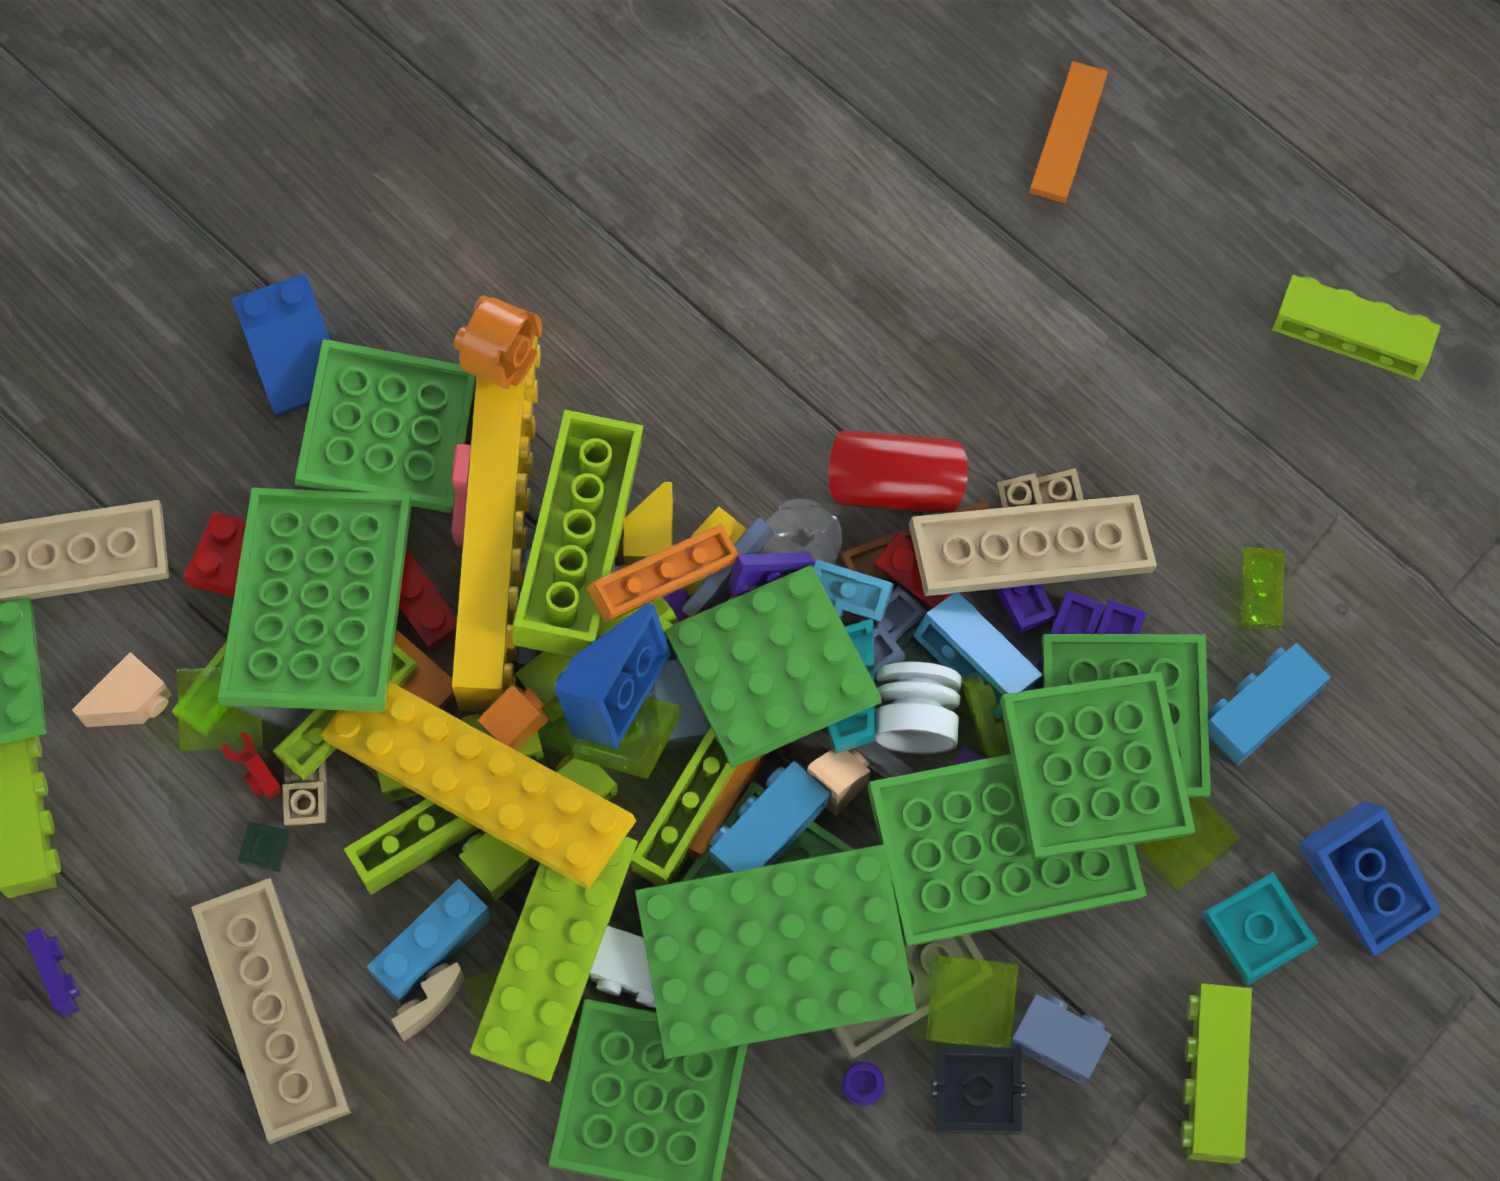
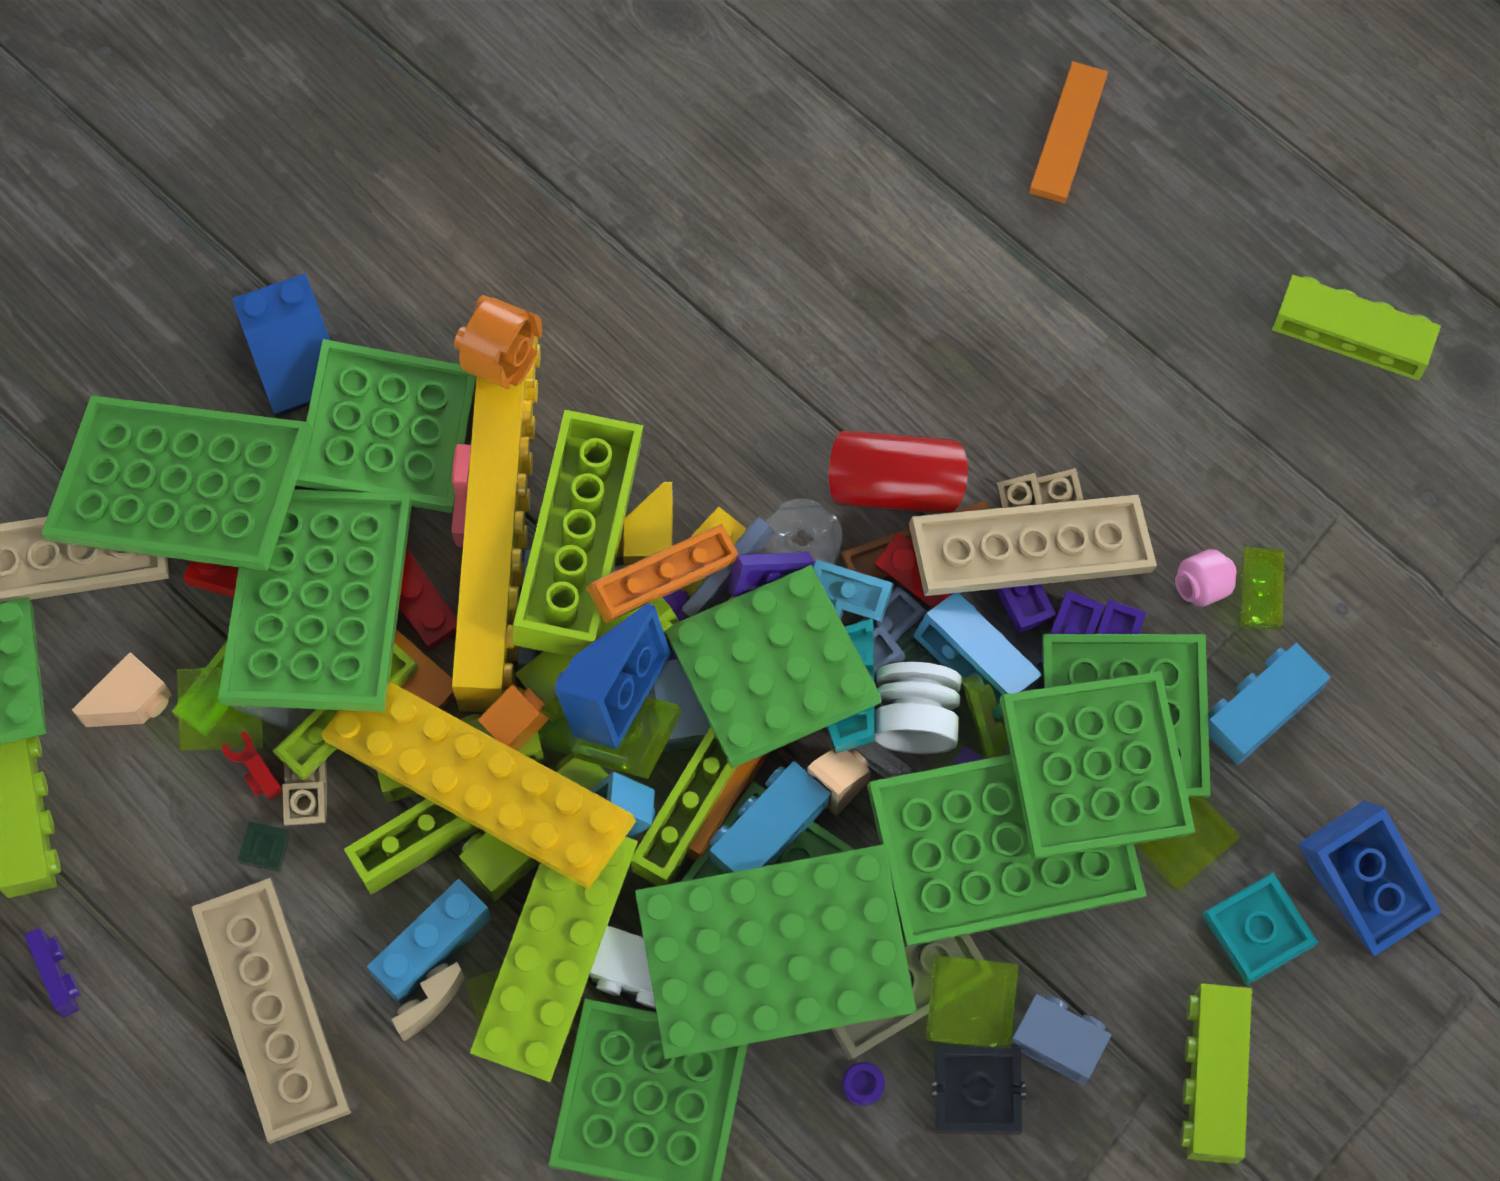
none -> bright green plate [41,395,313,571]
none -> dark azure brick [590,772,655,839]
none -> bright pink head [1175,549,1237,607]

